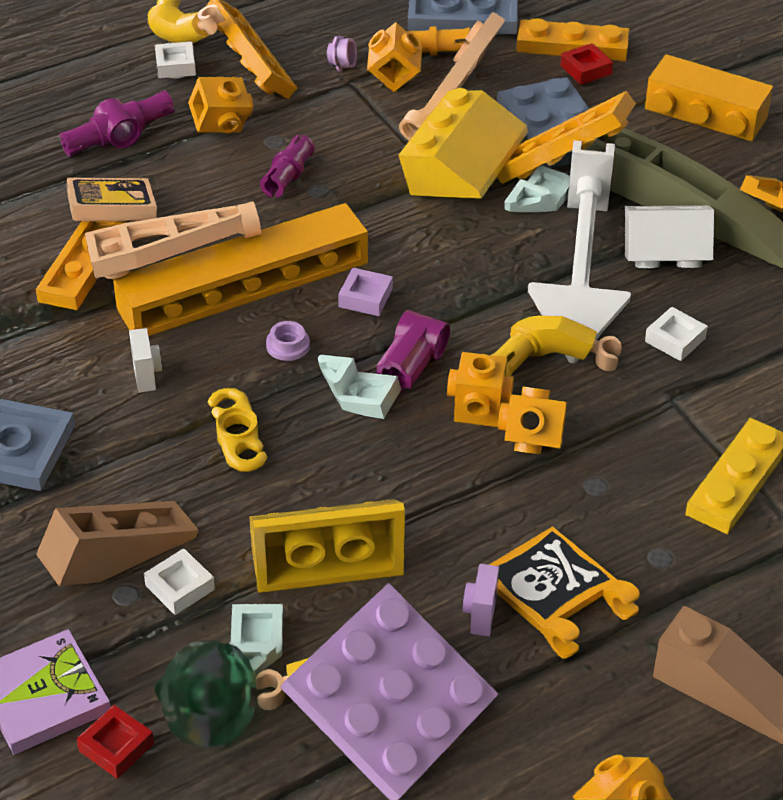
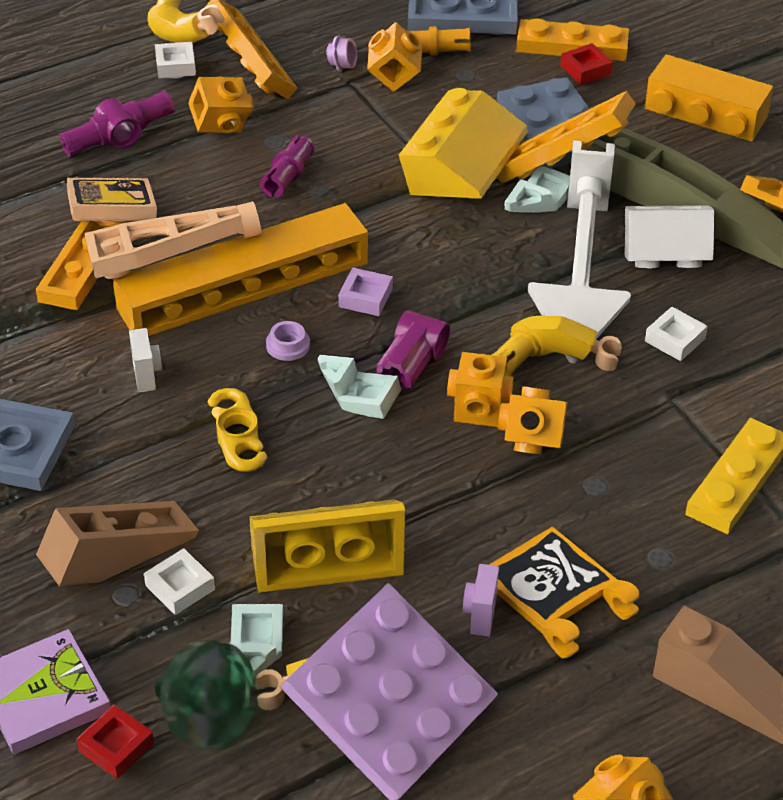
light nougat plate [399,12,505,141] -> none

